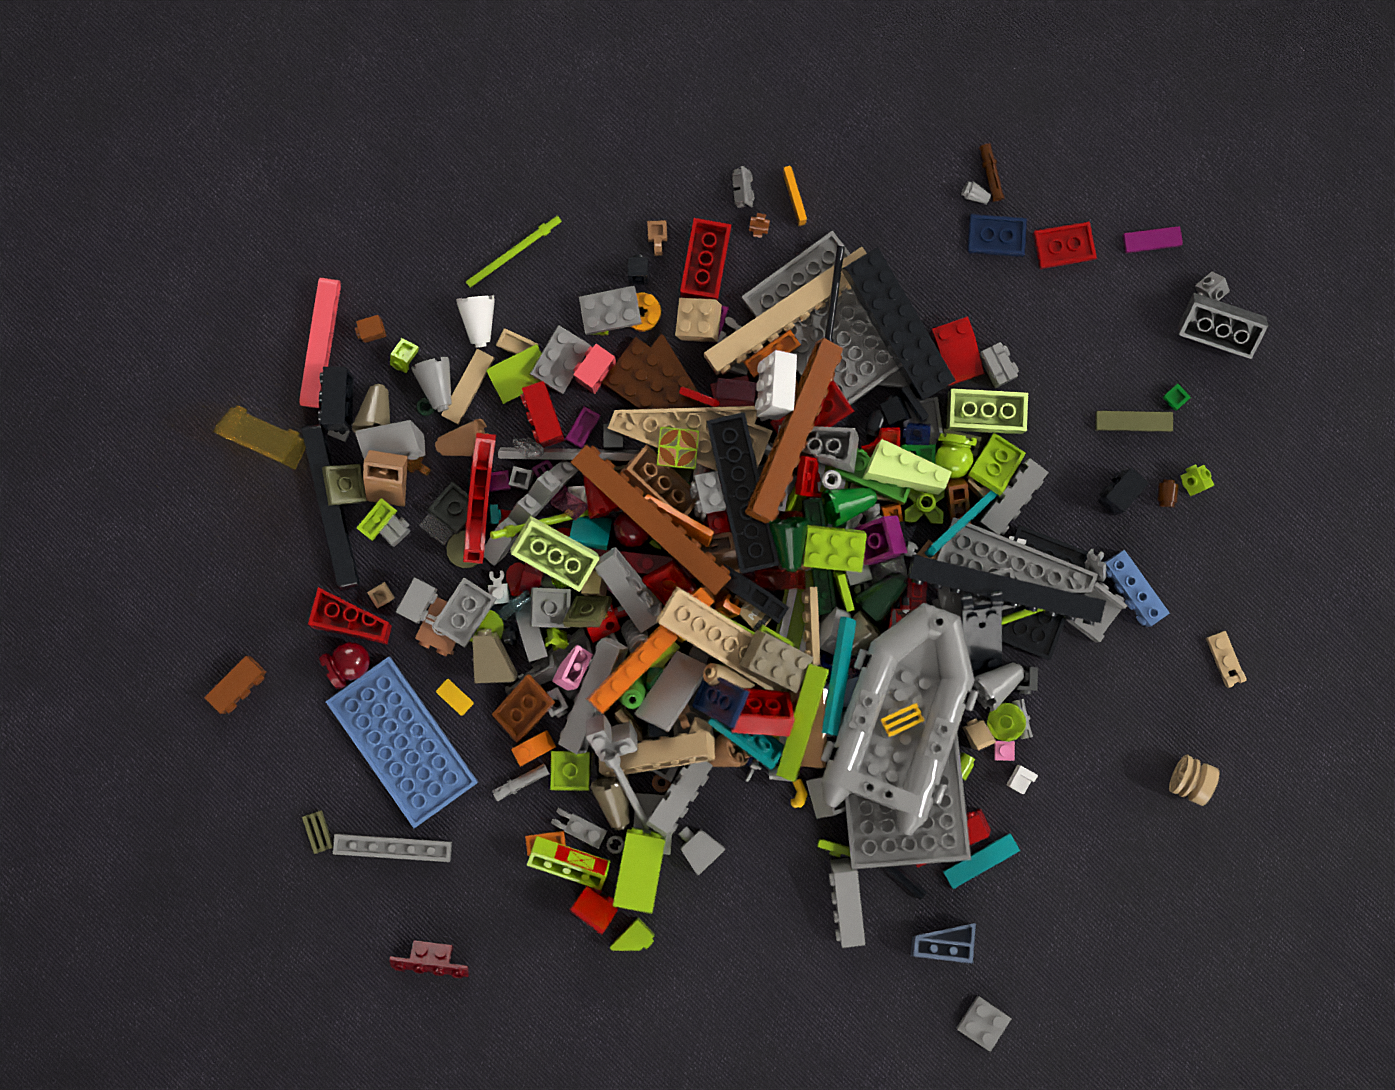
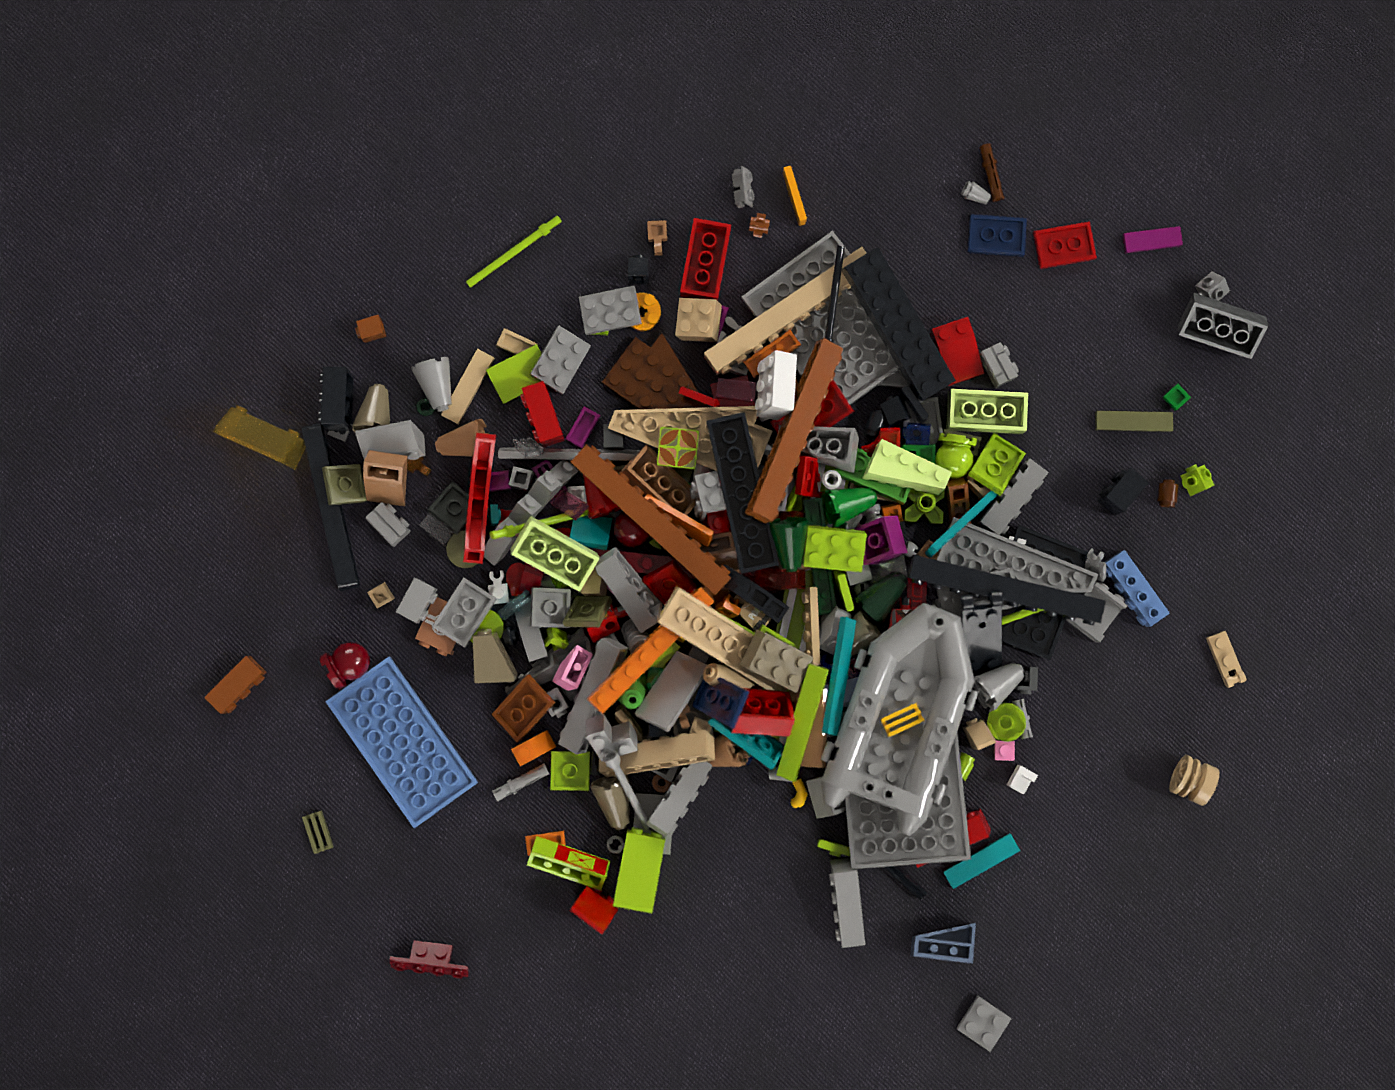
coral beam [300,278,341,408] -> none
red wedge [308,587,392,644] -> none
light grey plate [333,834,452,862] -> none
lime plate [357,498,397,541] -> none
lime bracket [390,338,419,373] -> none
yellow sticker [436,679,474,716] -> none
white cone [456,295,495,347] -> none
light grey hinge [551,808,607,849] -> none
coral brick [573,344,616,394] -> none
lime slope [610,917,654,951] -> none
light grey torso [678,826,725,875] -> none
light grey piece [745,758,762,782] -> none

